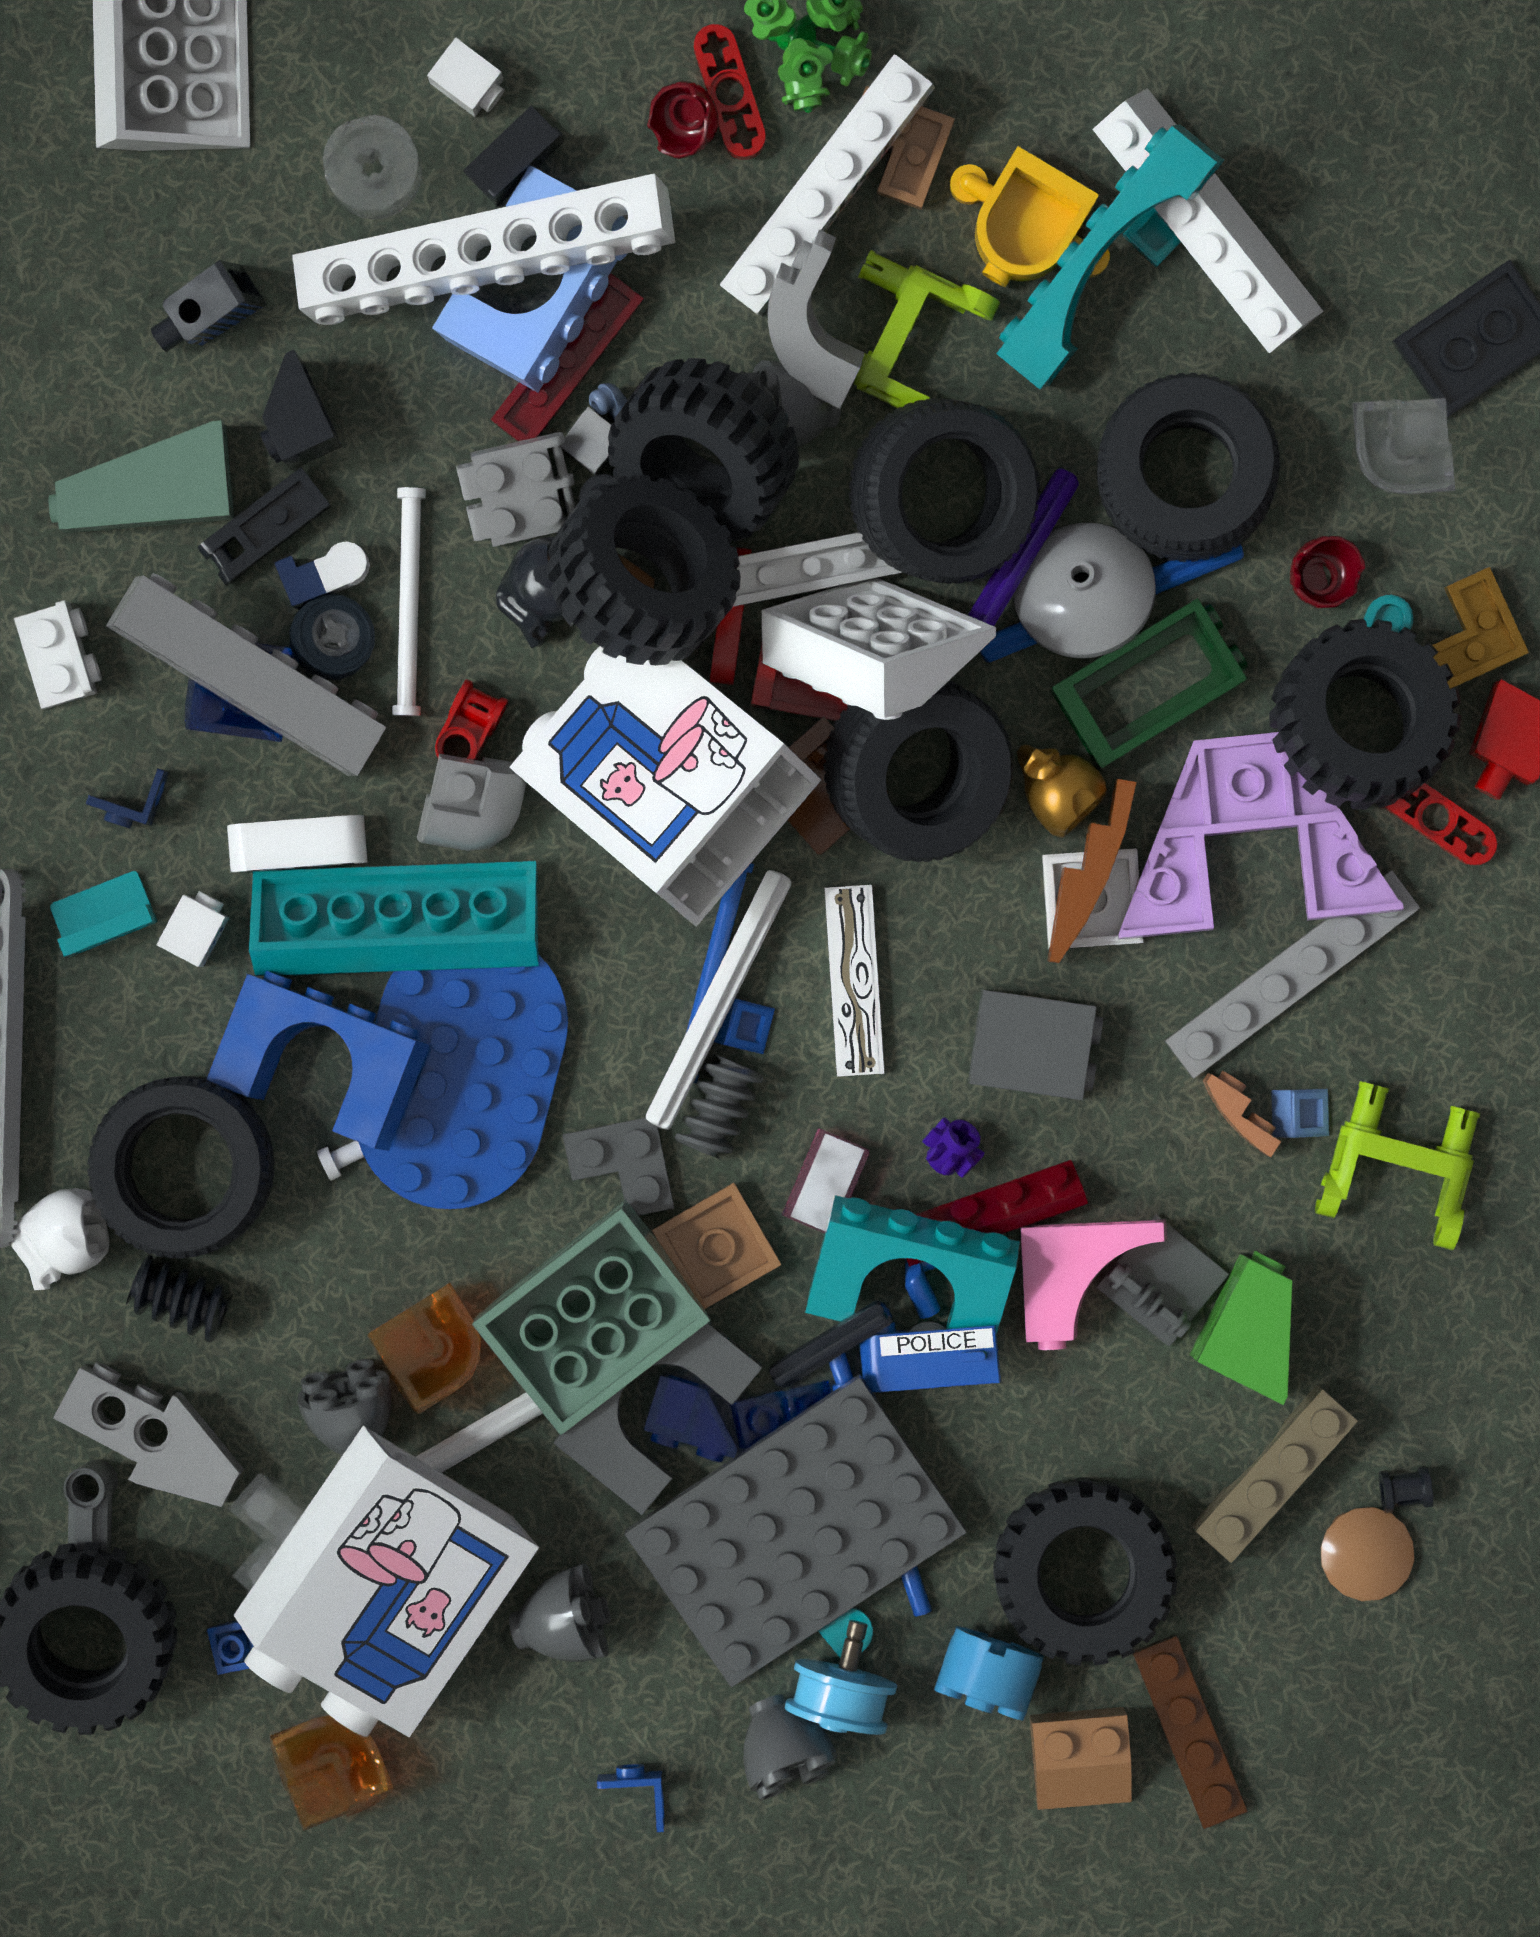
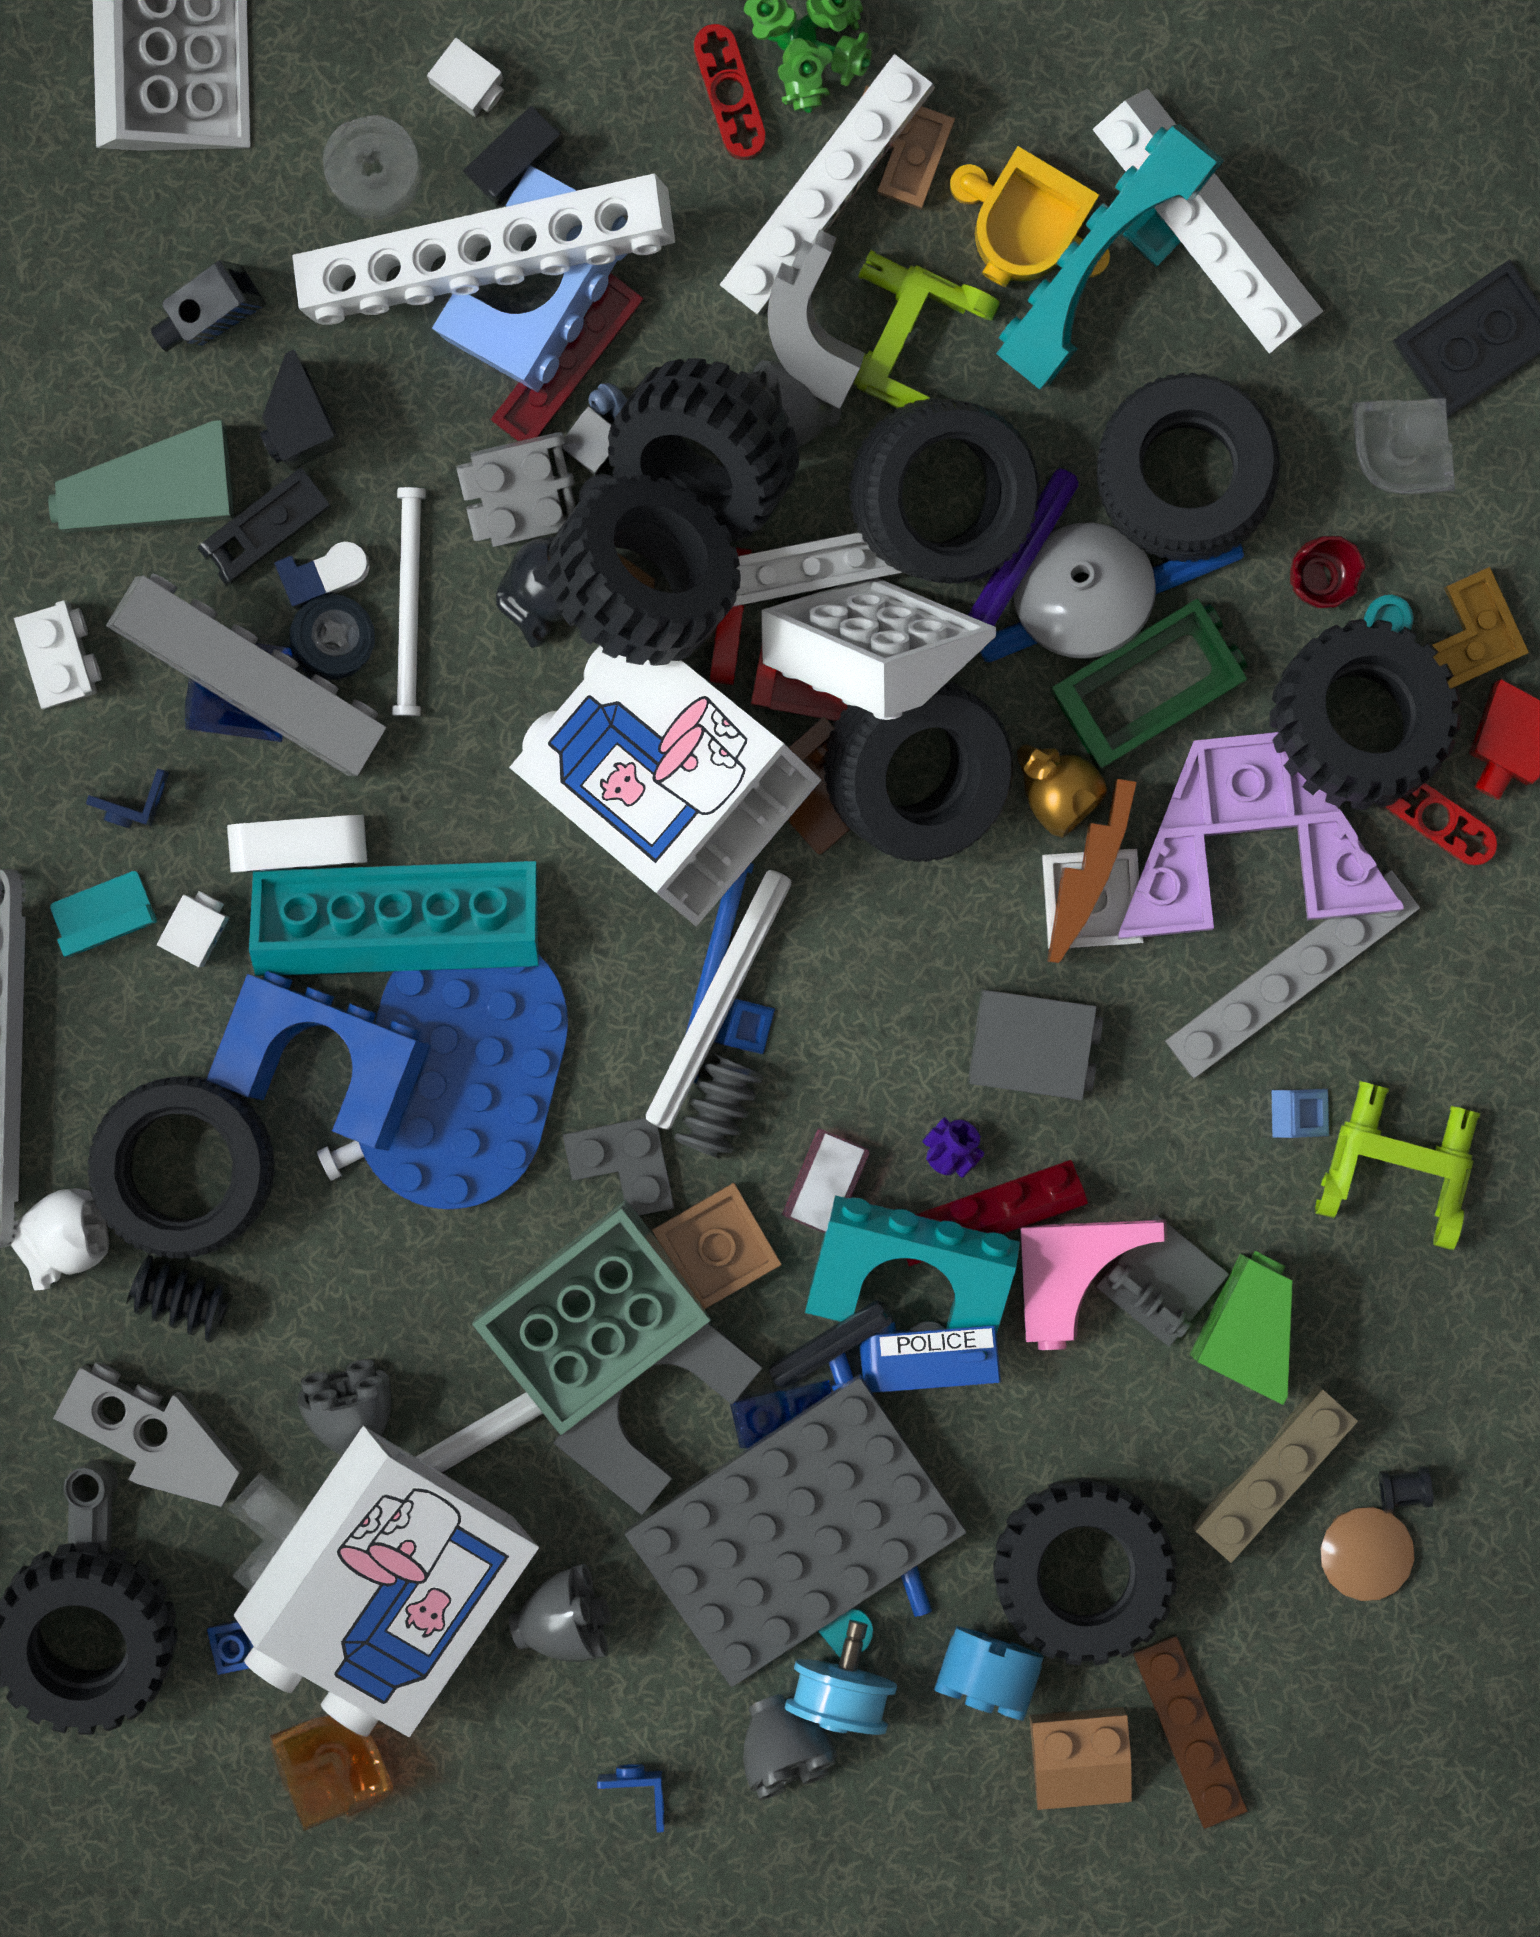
clear orange brick [367,1283,482,1414] -> none
light grey brick [417,754,527,851] -> none
red piece [435,679,509,760] -> none
clear blue slope [644,1372,738,1463] -> none
dark red hair [647,80,719,159] -> none
white tile [825,885,884,1077] -> none
blue arm [905,1258,941,1319] -> none
nougat slope [1203,1071,1281,1157] -> none

